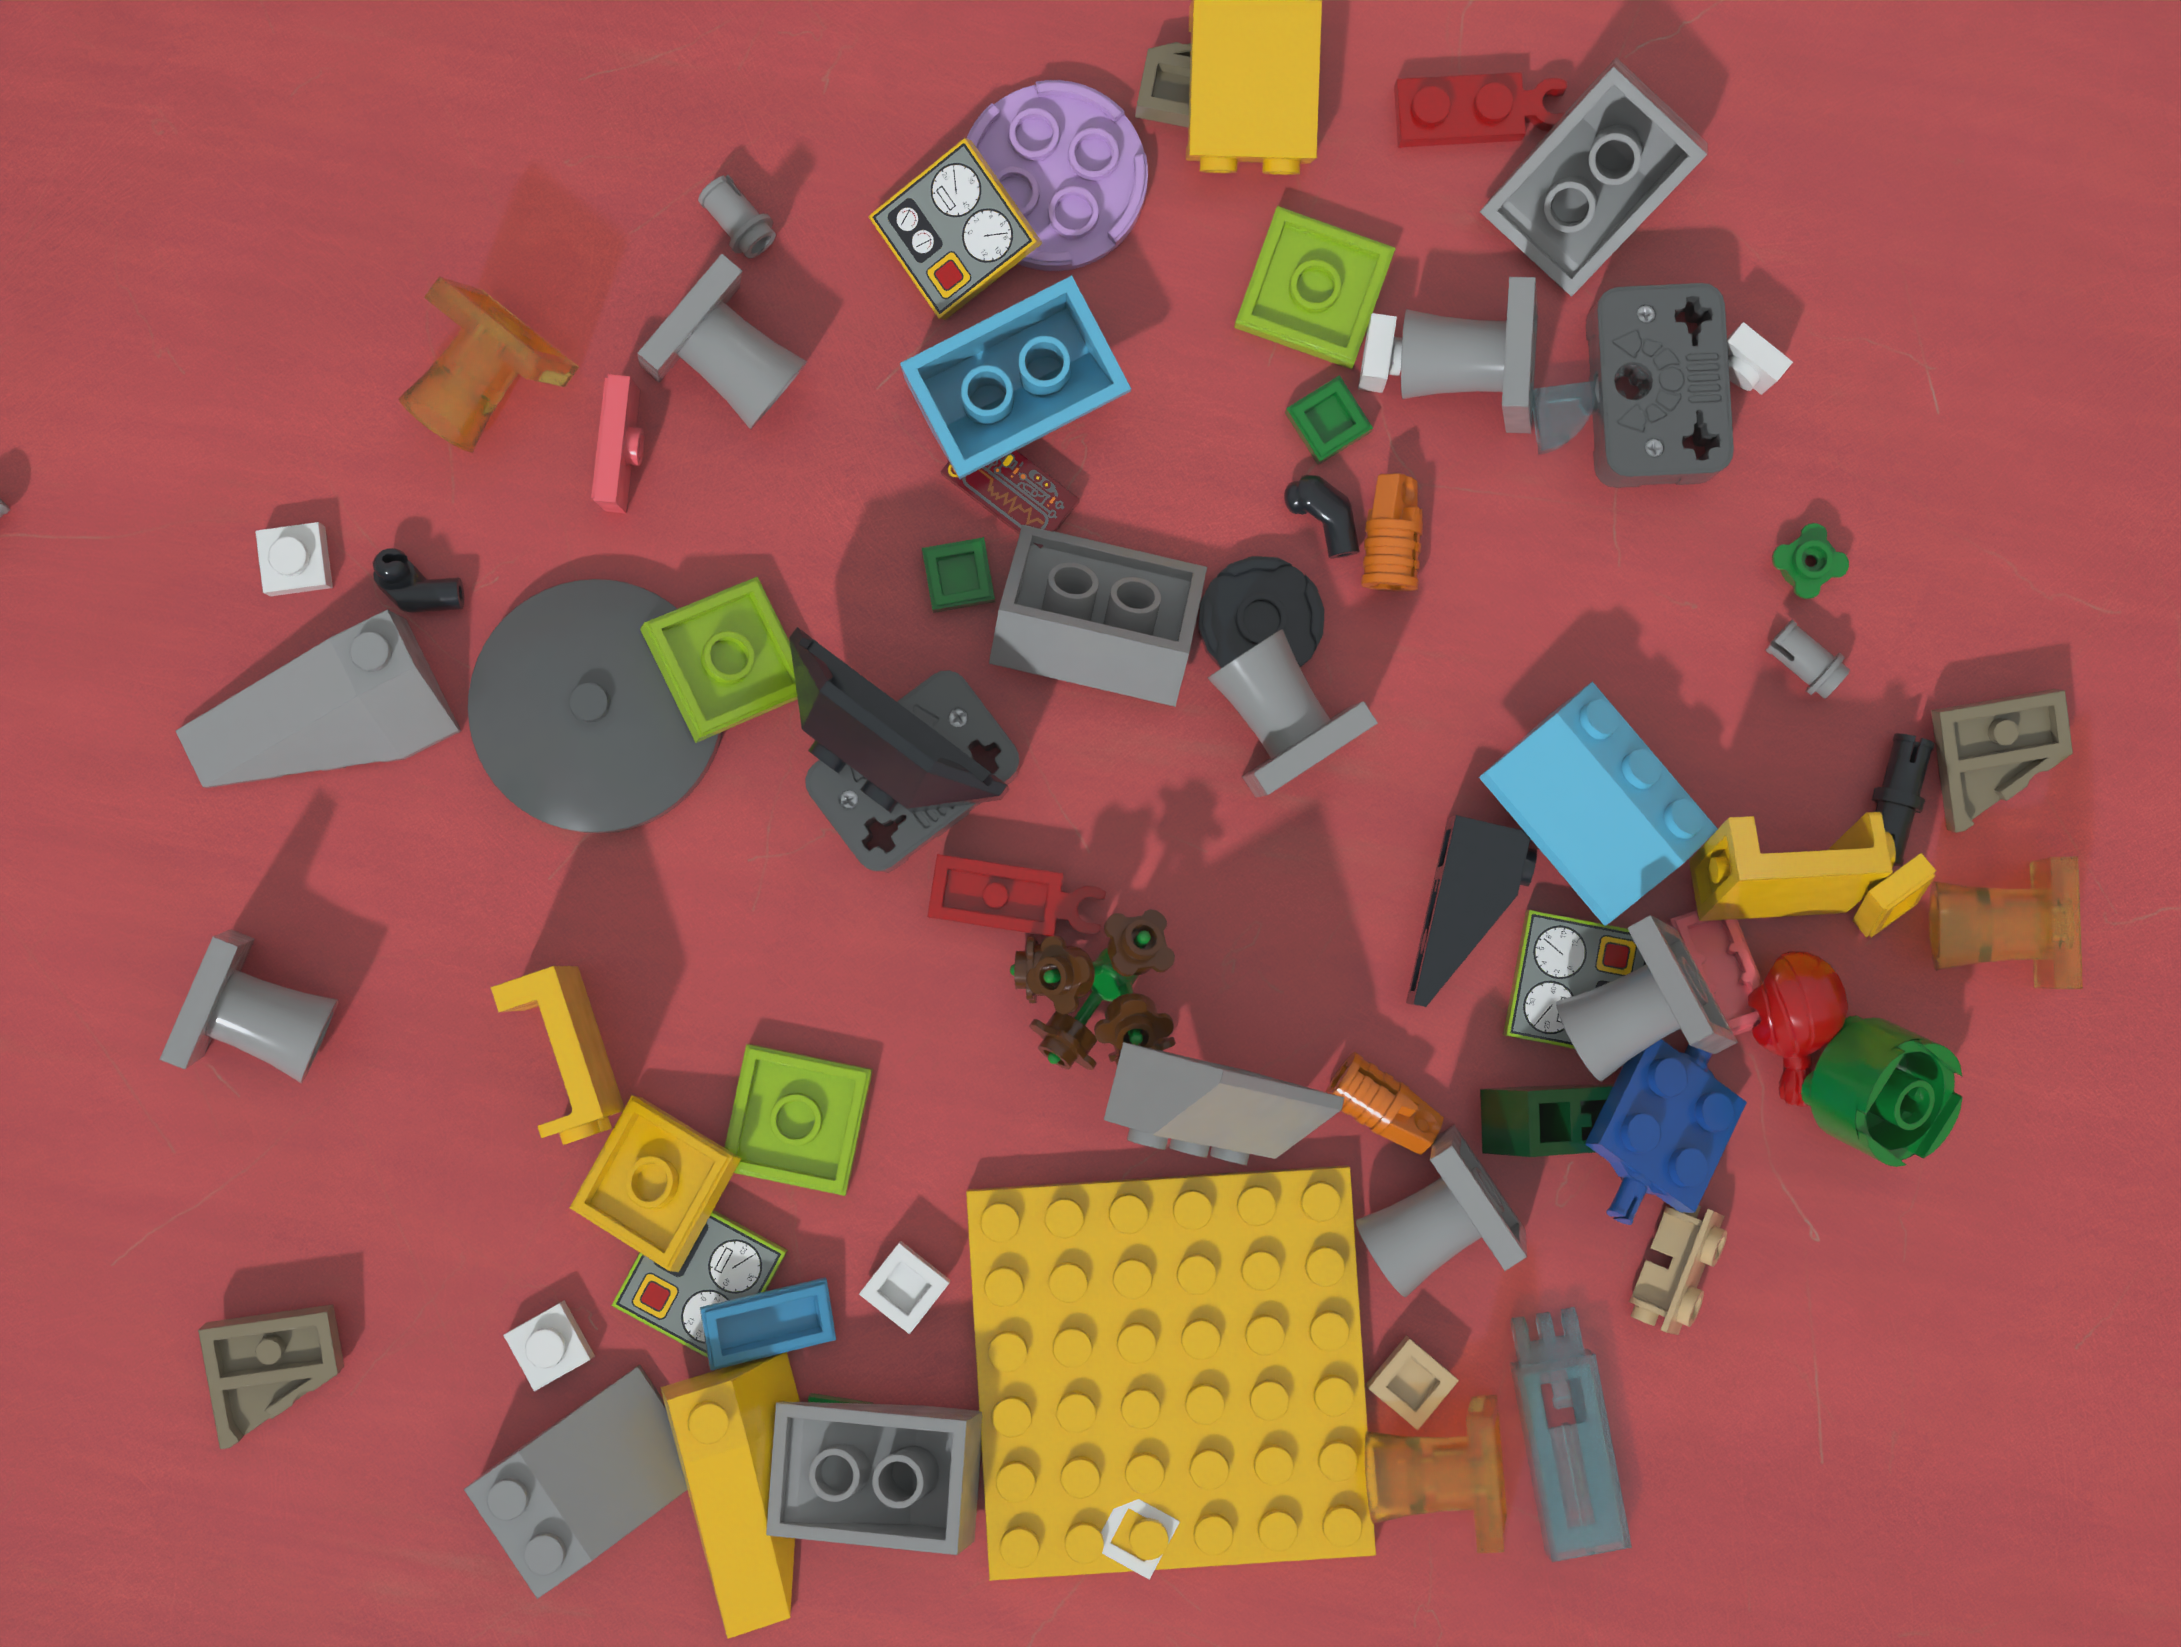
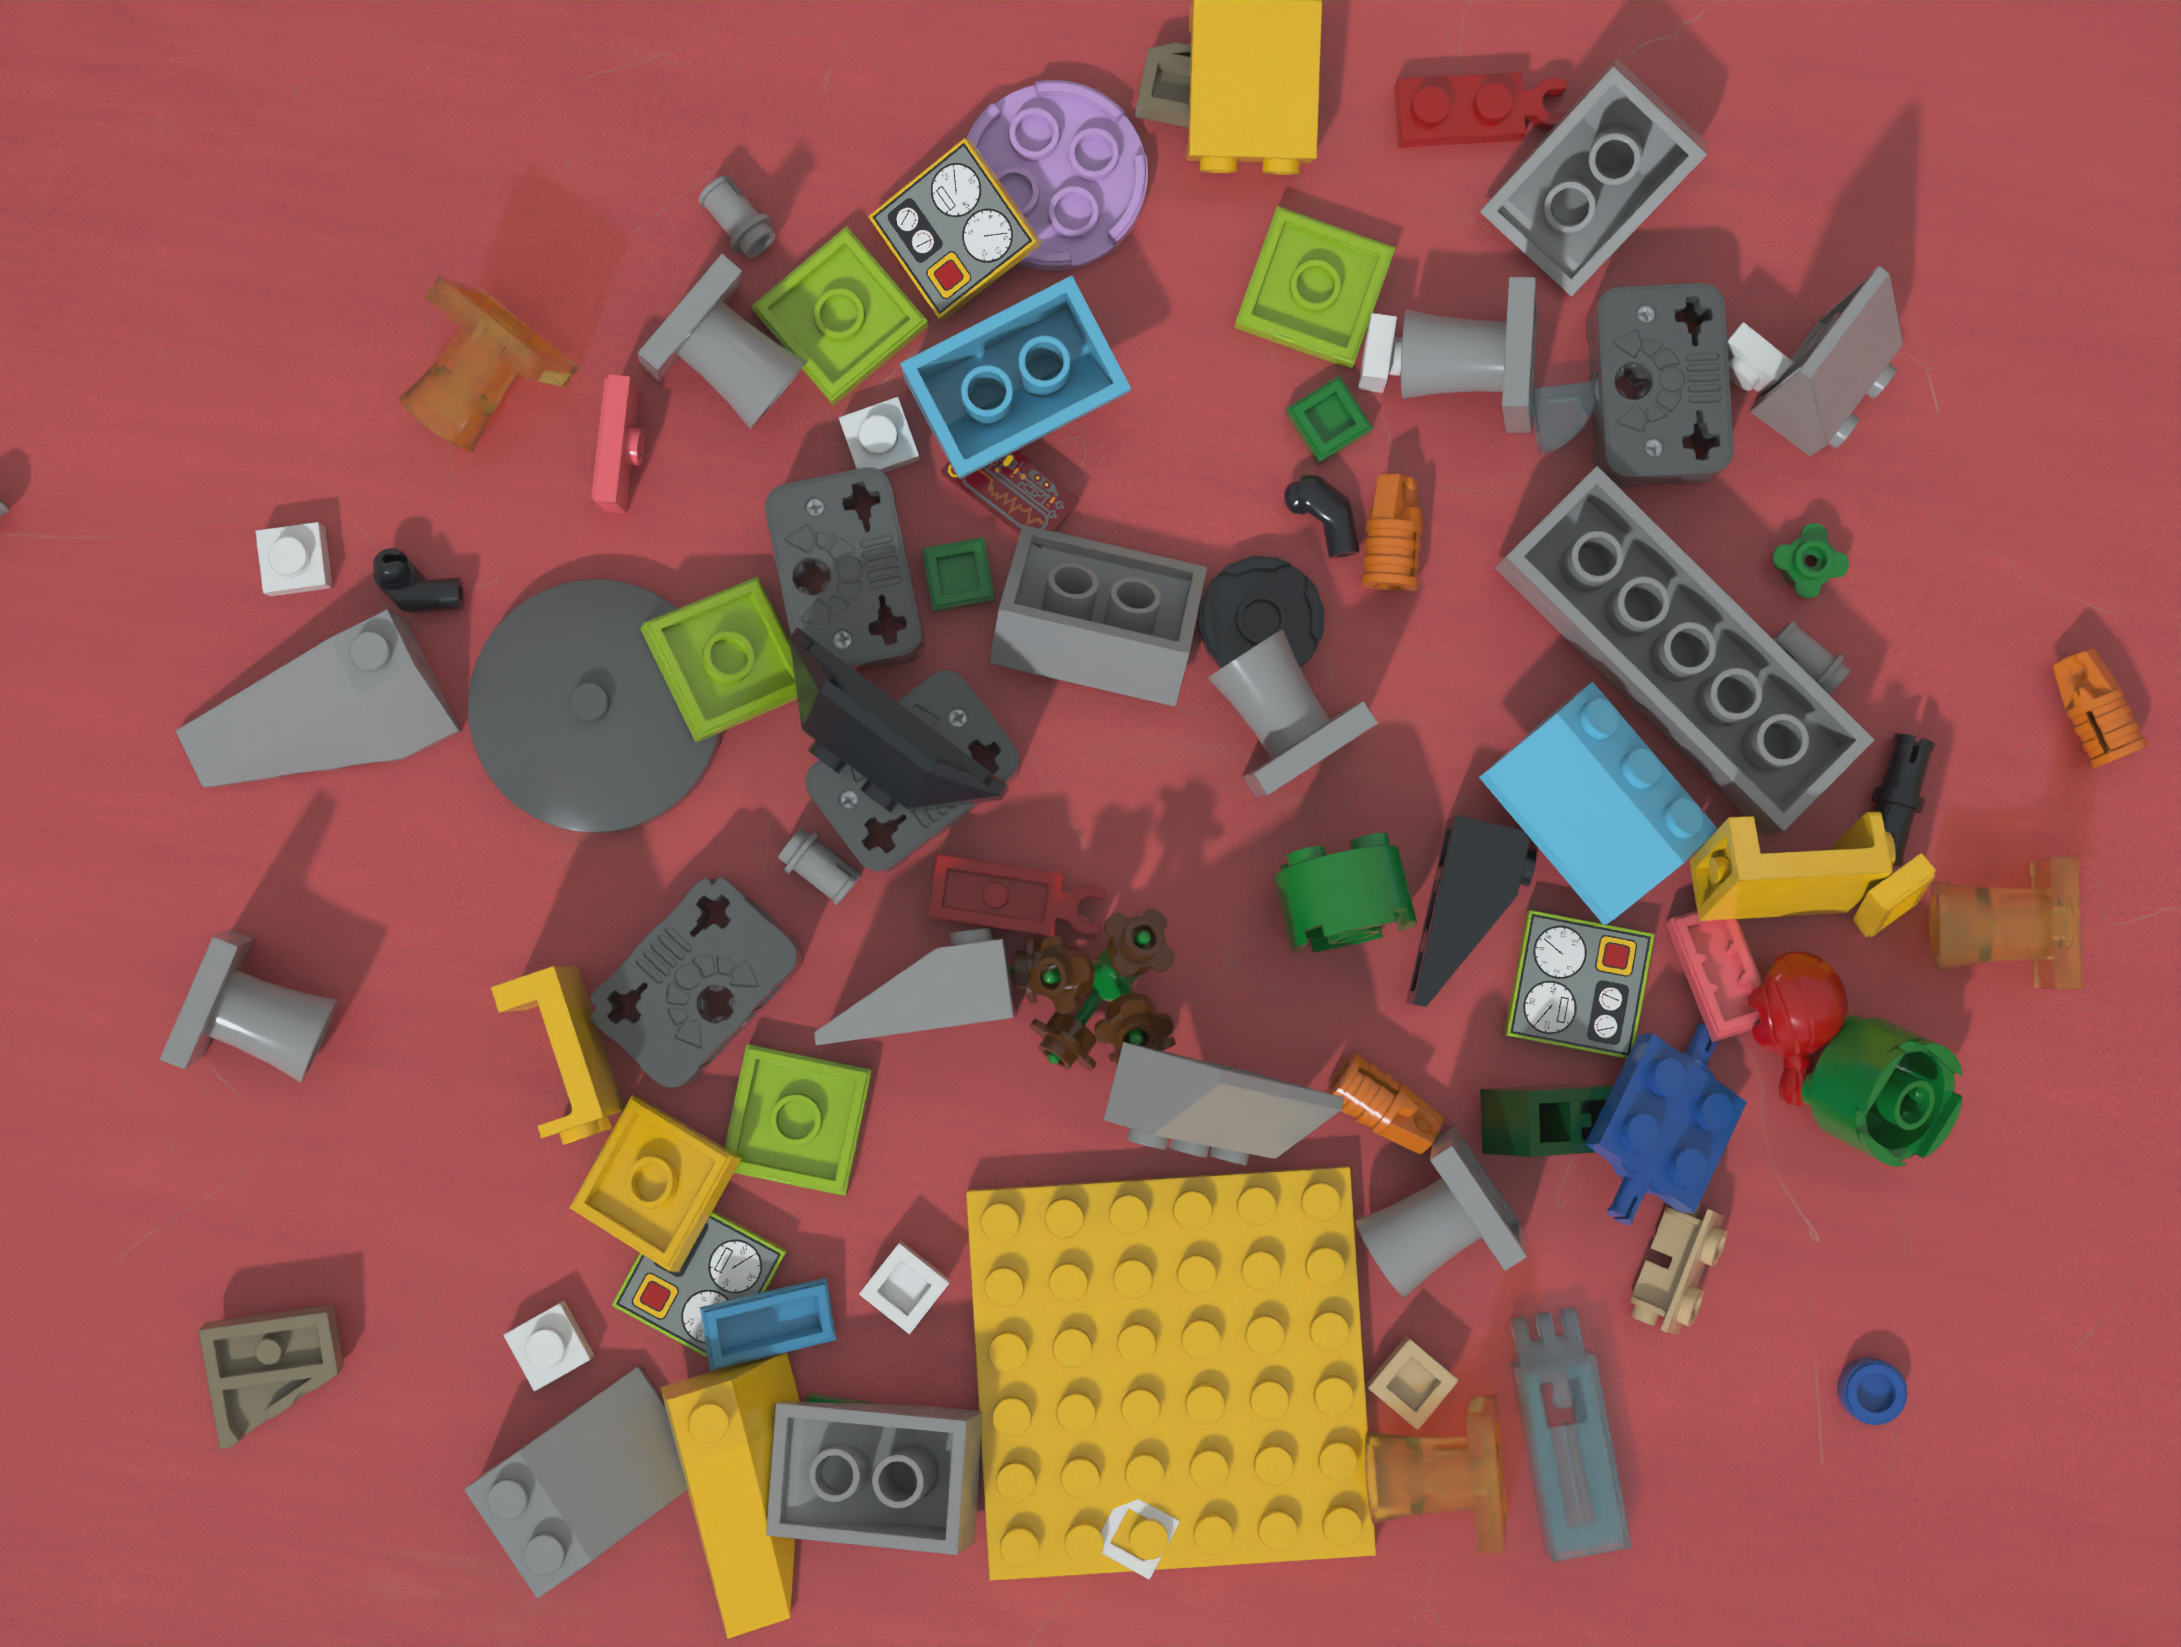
light grey plant [1556,915,1738,1081] -> none
dark tan wing [1931,689,2073,833] -> none
none -> dark grey axle [589,877,803,1088]
none -> lime tile [750,226,929,406]
none -> dark grey axle [765,468,925,671]
none -> light grey pin [778,828,863,906]
none -> light grey slope [814,928,1016,1045]
none -> white plate [839,397,920,473]
none -> green brick [1273,833,1417,954]
none -> light grey brick [1495,466,1875,835]
none -> light grey slope [1750,266,1903,457]
none -> blue tile [1837,1357,1907,1425]
none -> orange hinge [2052,648,2148,769]

